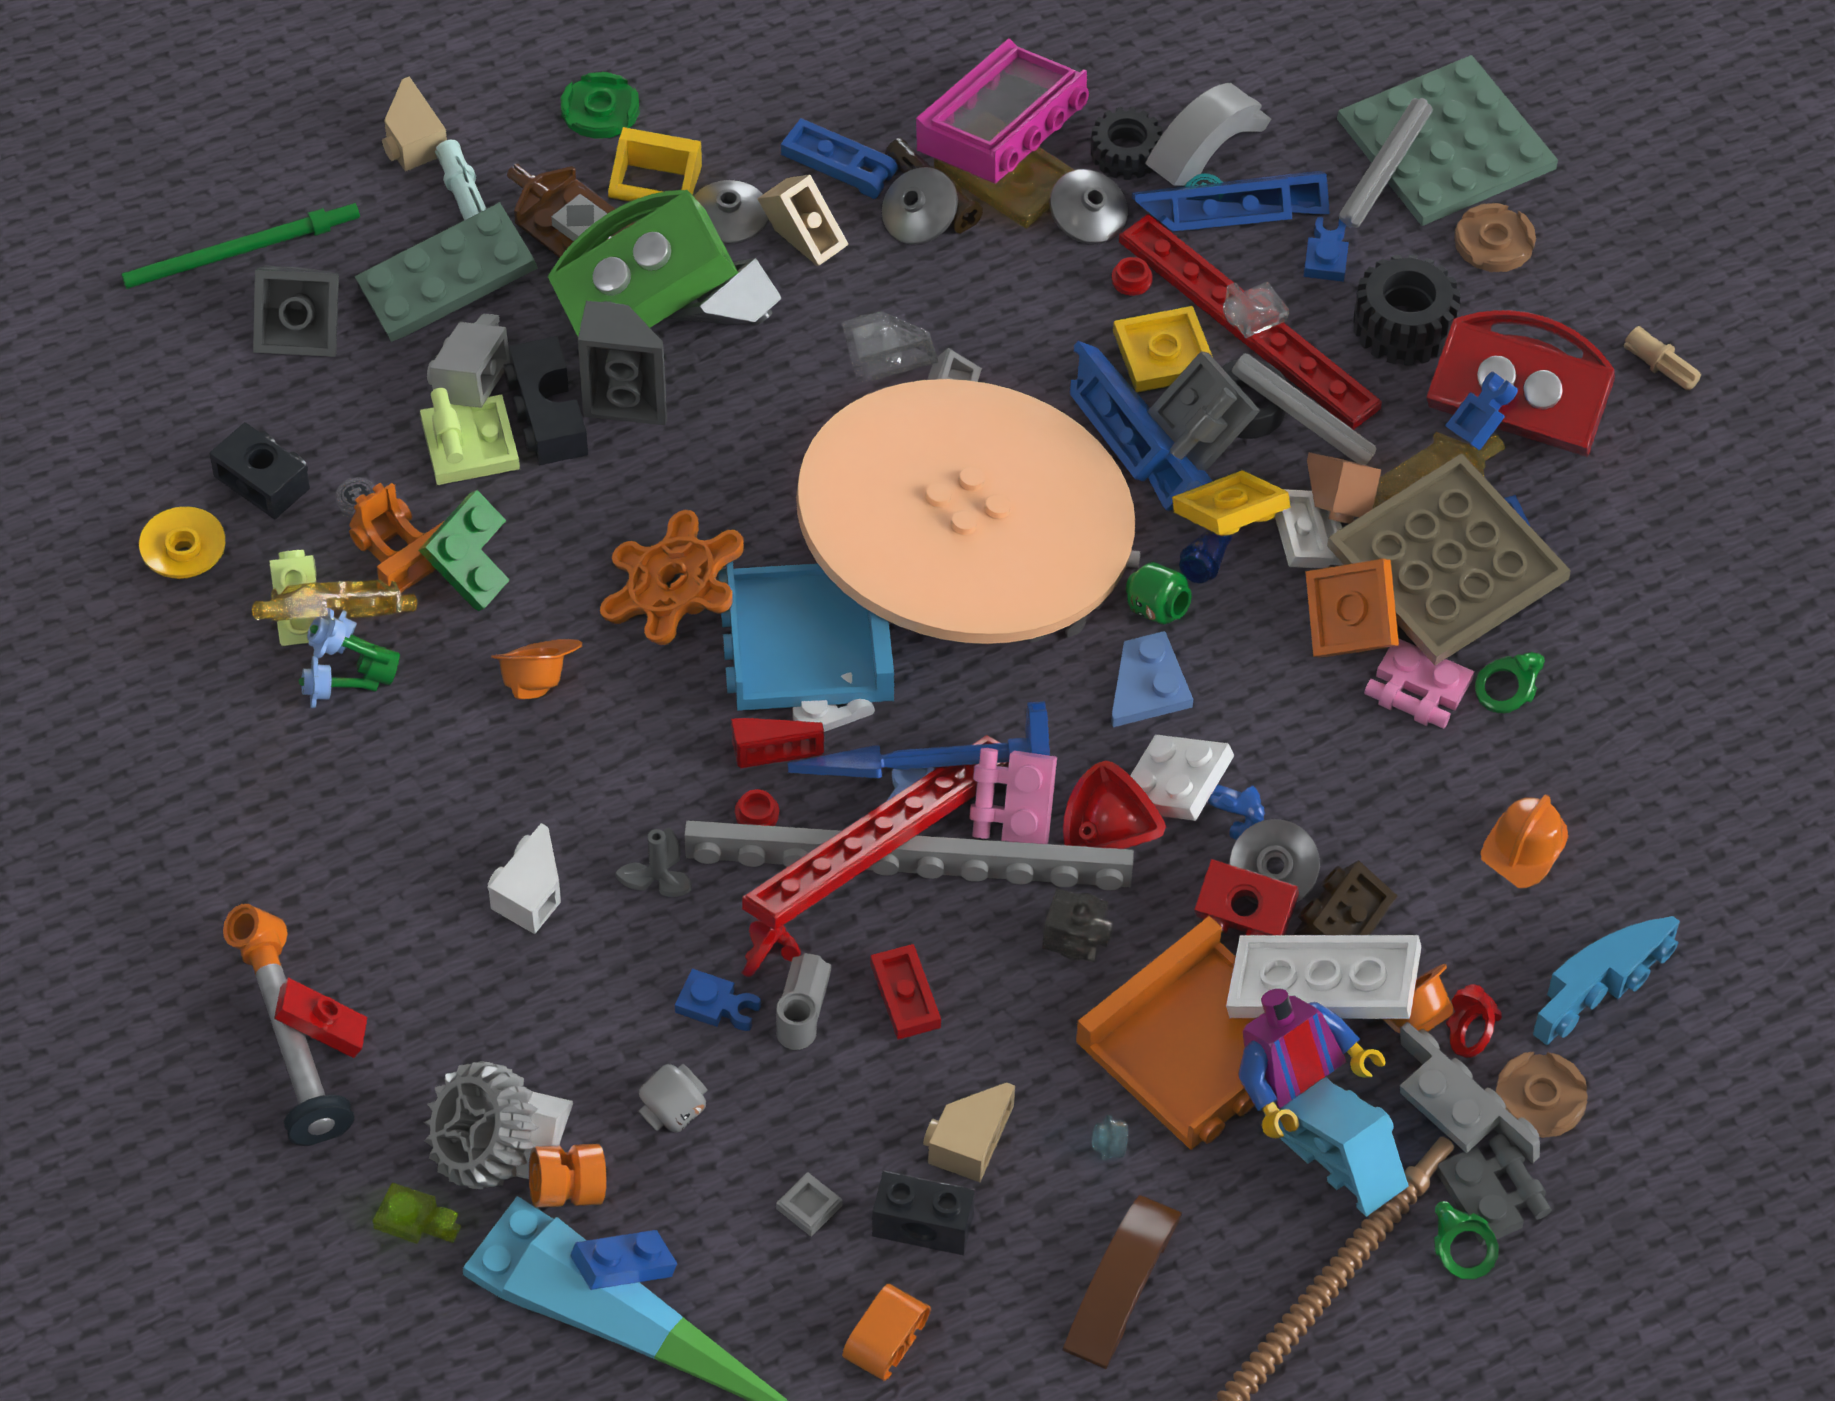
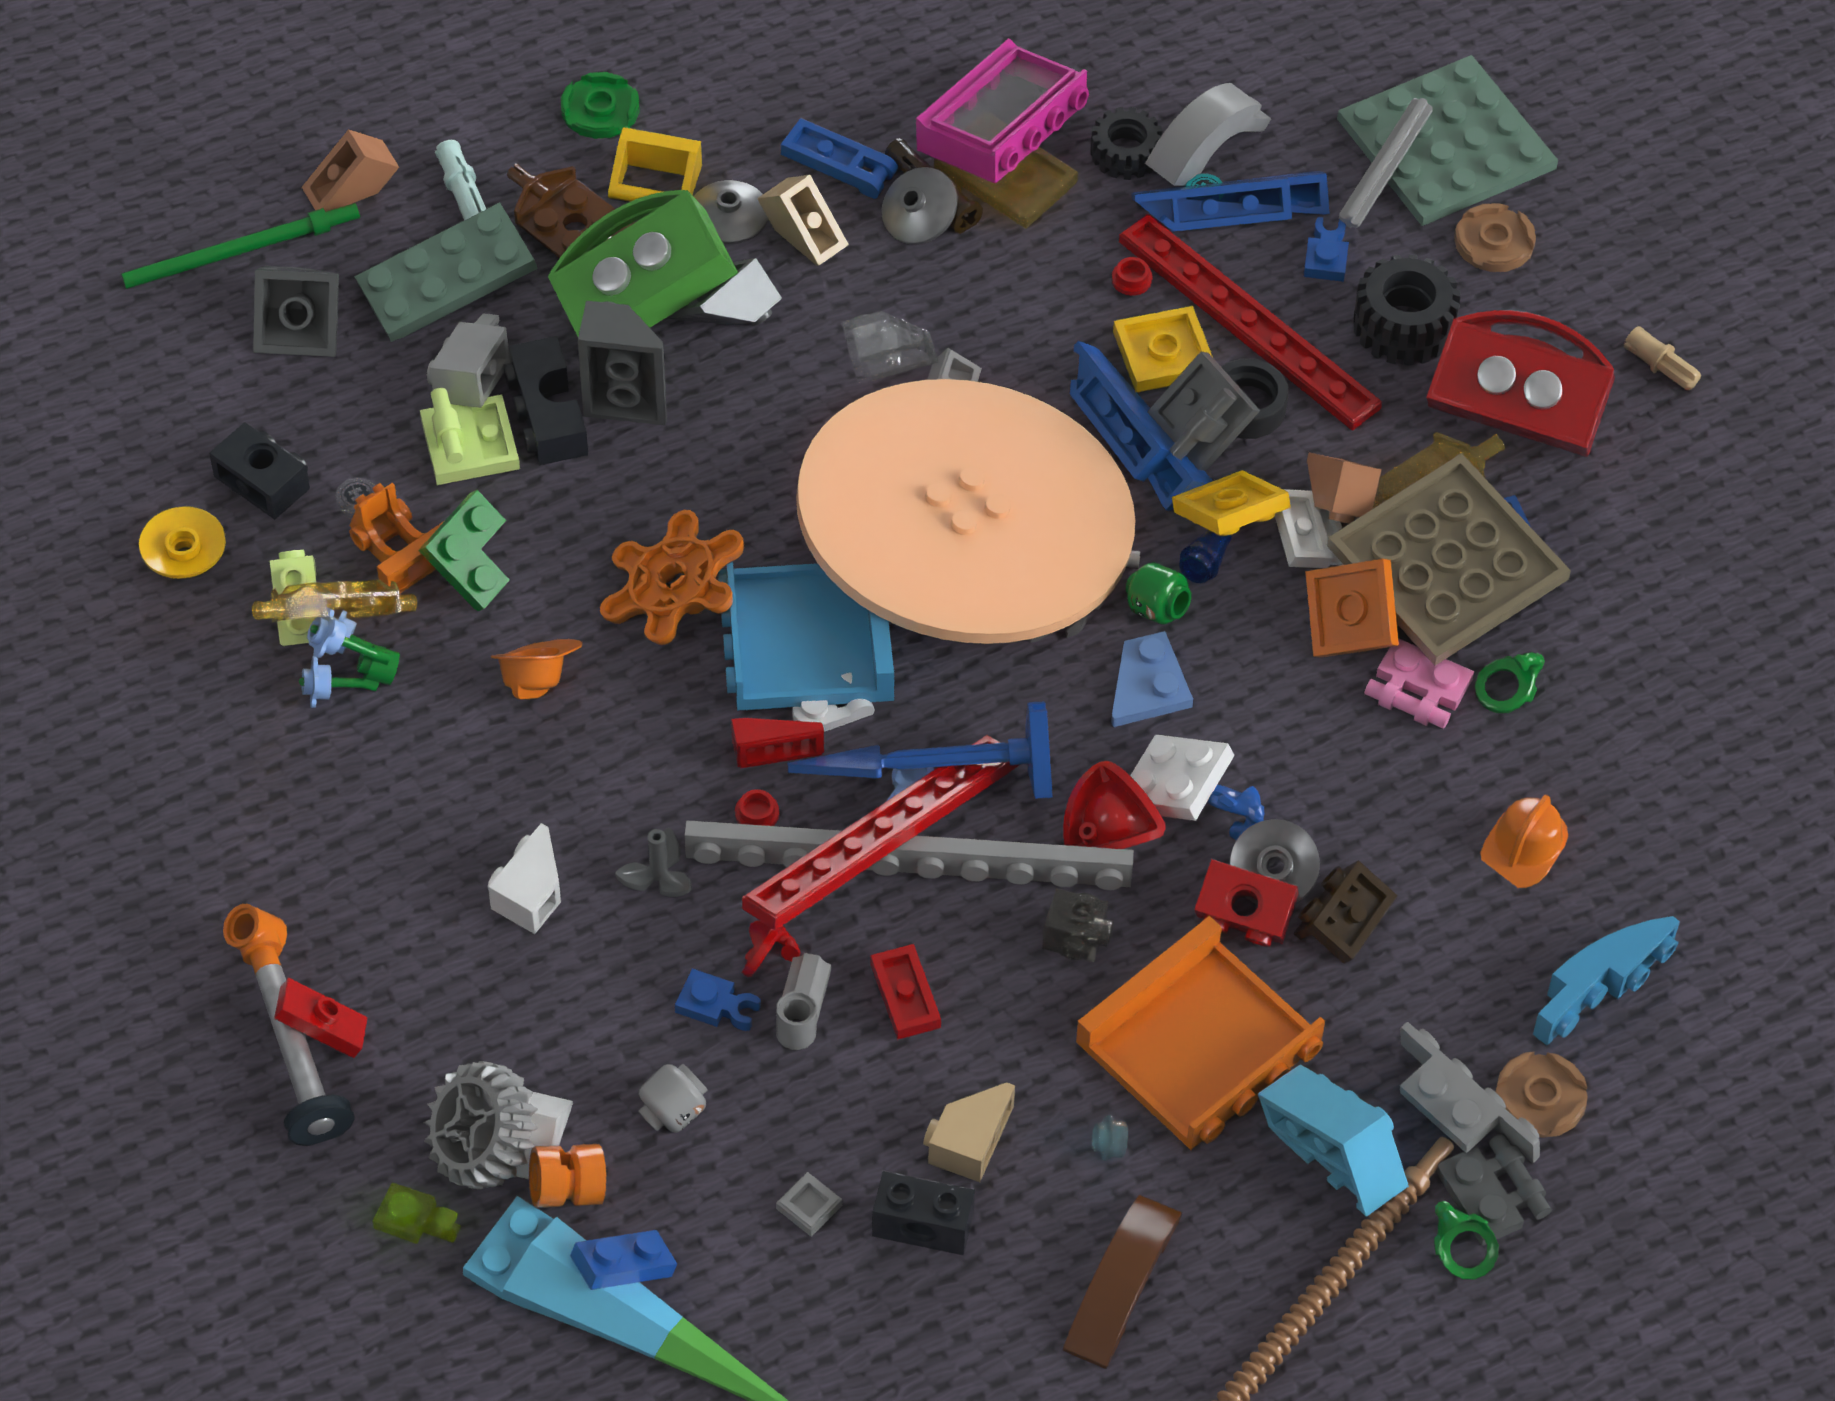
tan slope [382,76,447,172] -> none
tile [551,194,607,241] -> none
orange beam [842,1283,931,1381] -> none
bright pink plate [969,748,1057,844] -> none
flat silver dish [1050,170,1128,244] -> none
clear bracket [1223,282,1289,338] -> none
white plate [1226,935,1421,1019] -> none
light grey axle [1232,353,1377,465] -> none
torso [1238,989,1385,1139] -> none
orange piece [1383,964,1453,1033] -> none
blue plate [1445,371,1518,450] -> none
red piece [1446,984,1502,1058] -> none
none -> nougat slope [302,129,399,212]

